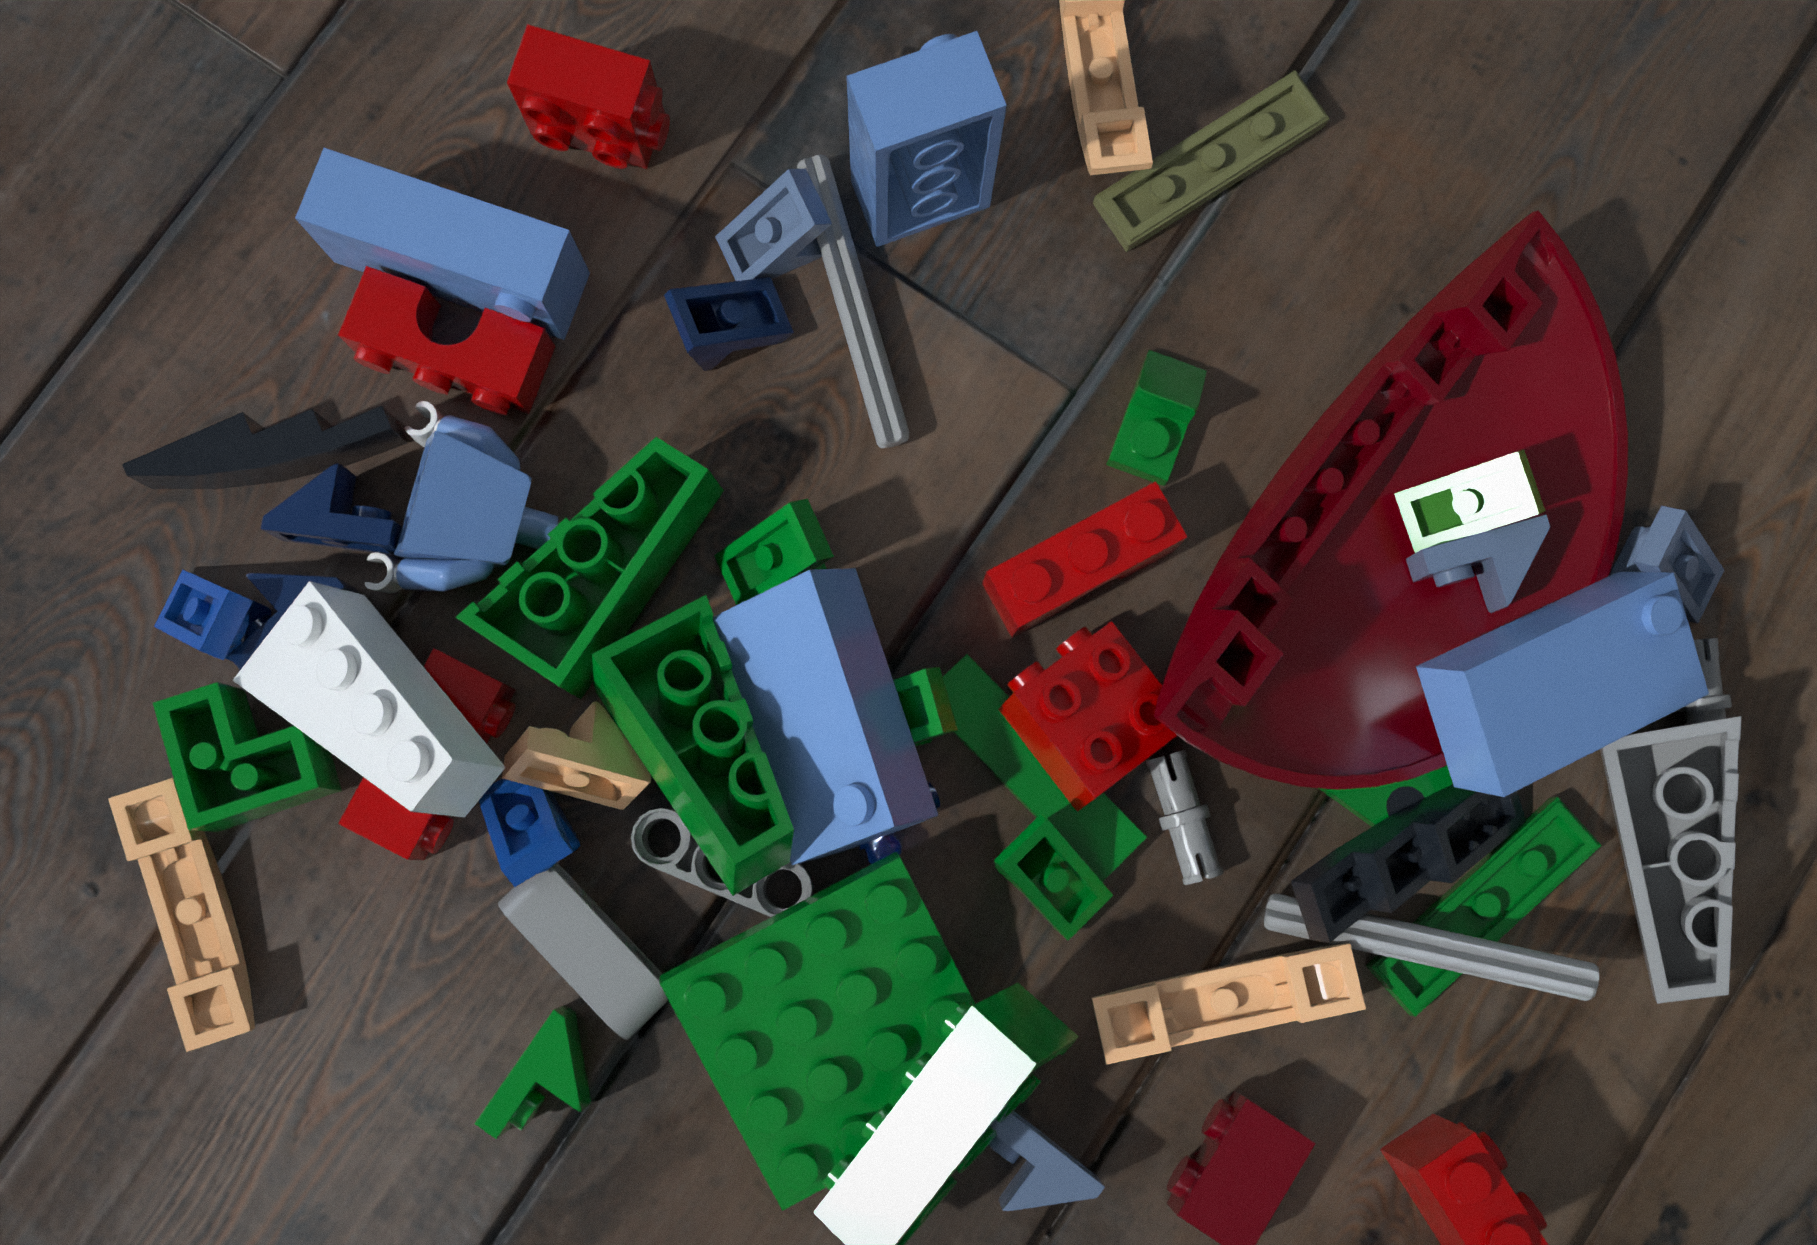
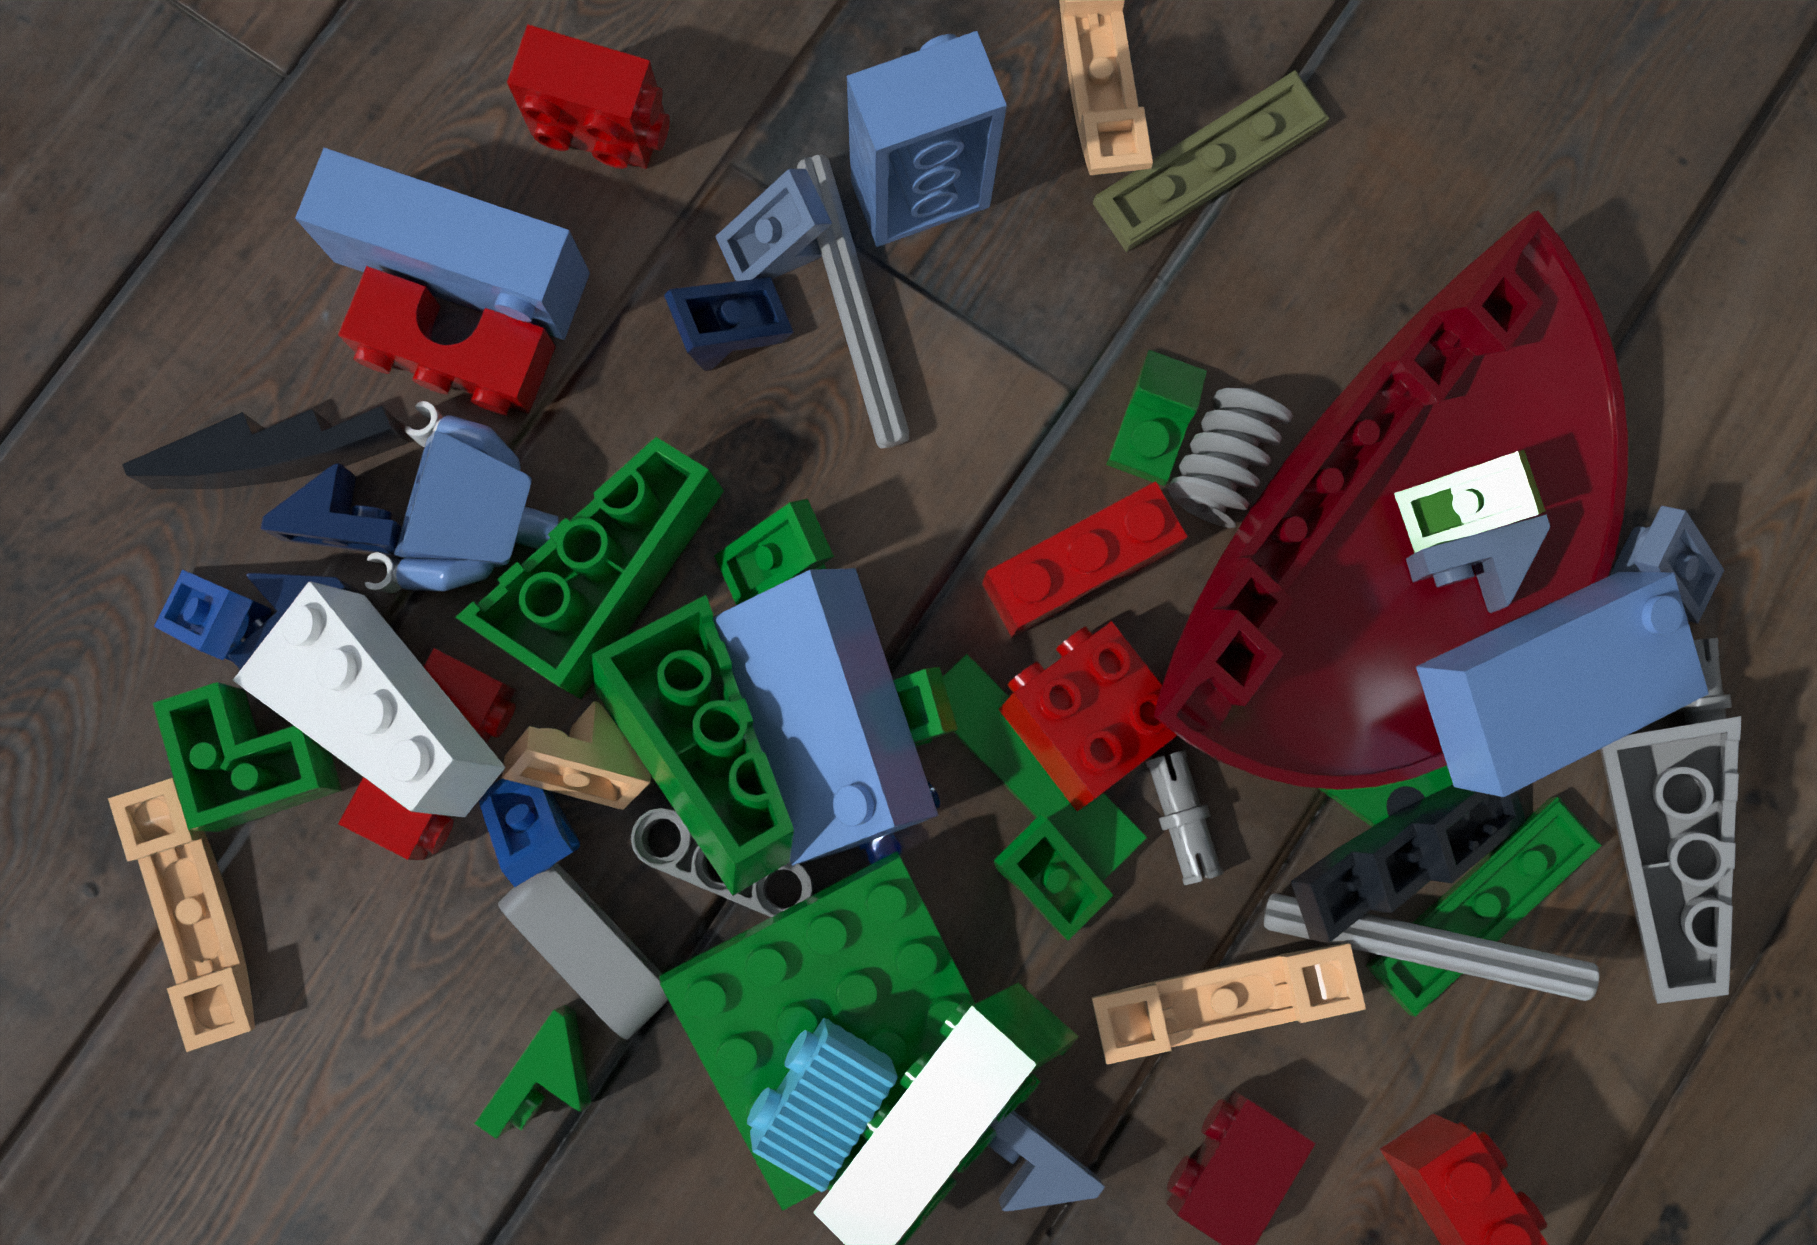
none -> medium azure brick [747,1018,898,1192]
none -> light grey piece [1168,388,1293,528]

